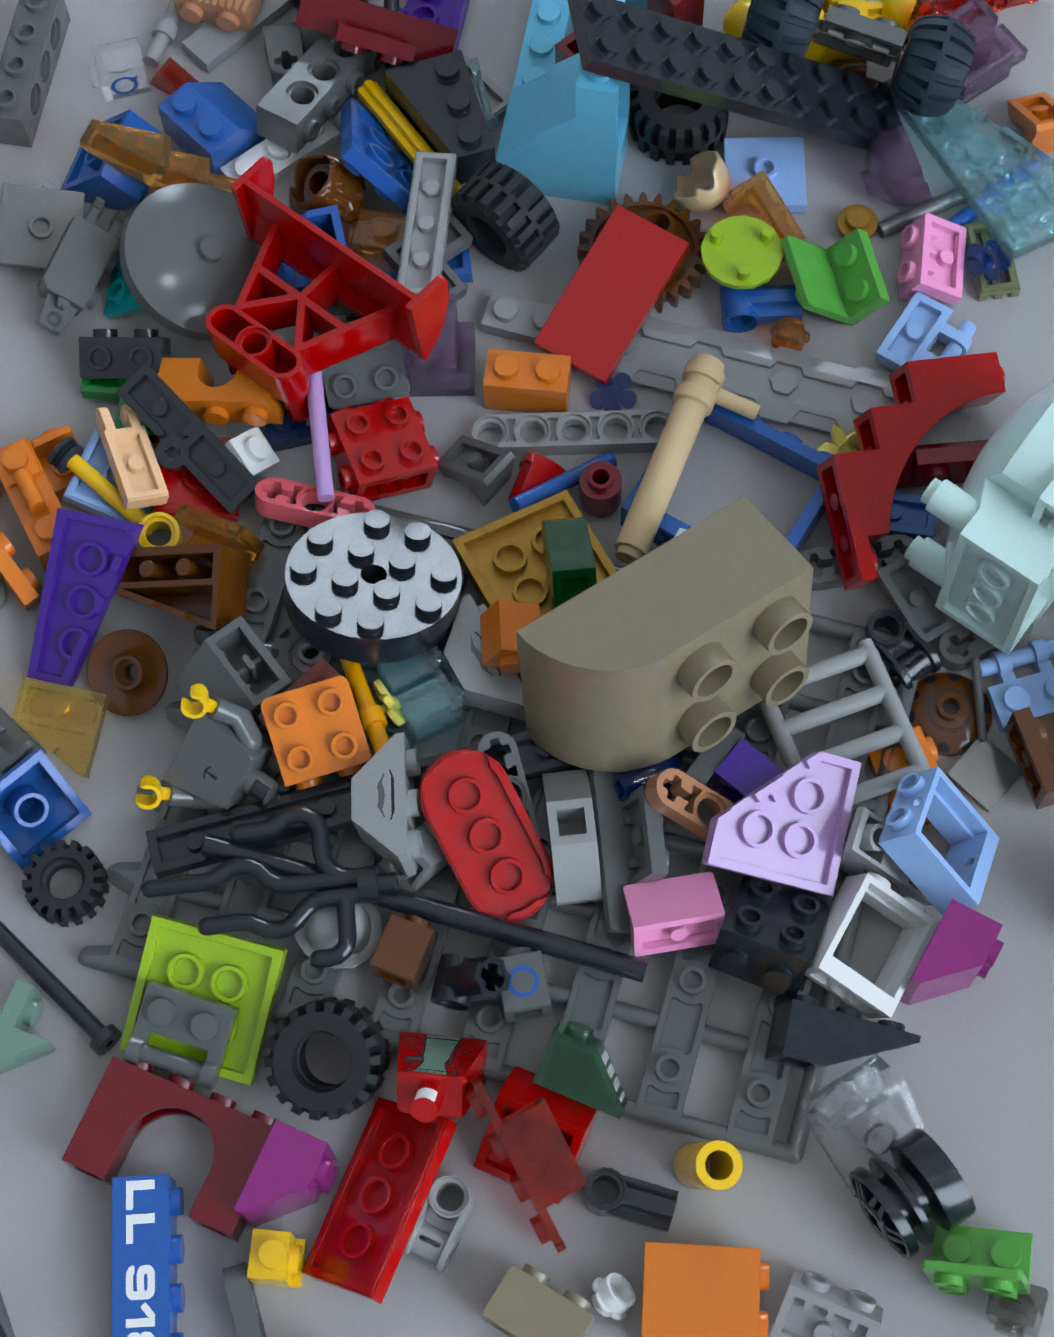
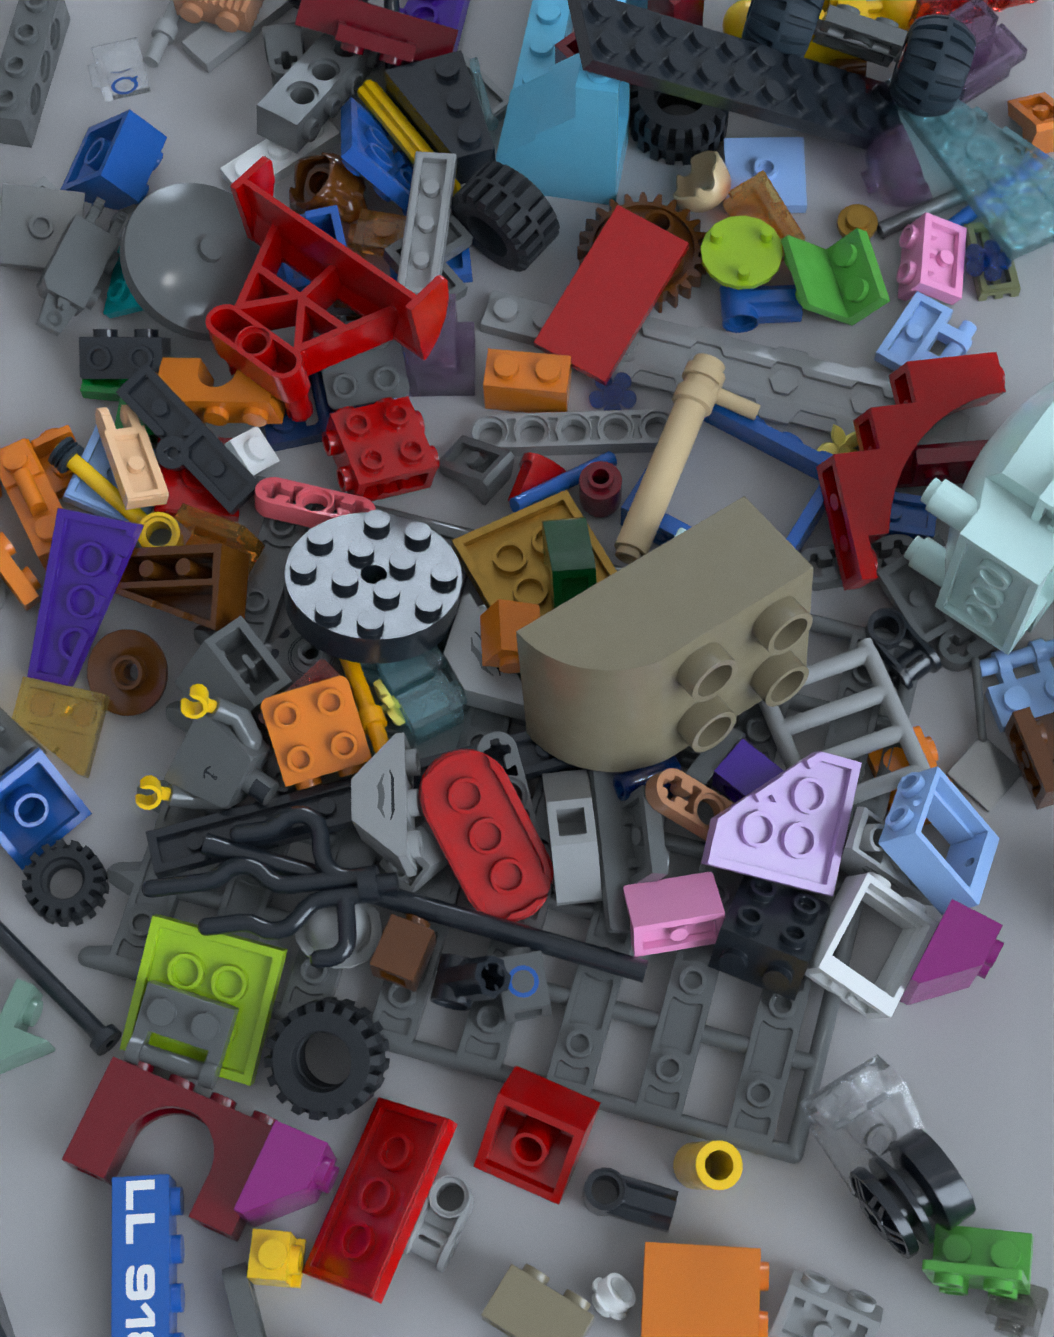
clear orange slope [80,119,238,194] -> none
clear red piece [149,57,199,95] -> none
blue slope [157,82,266,180] -> none
lavender bar [307,370,335,502] -> none
red torso [397,1031,487,1123] -> none
clear red bracket [465,1074,588,1253] -> none
clear green slope [533,1020,628,1119] -> none
black slope [765,995,921,1071] -> none
clear orange plate [770,317,810,351] -> none
reddish brown dish [909,673,992,756] -> none

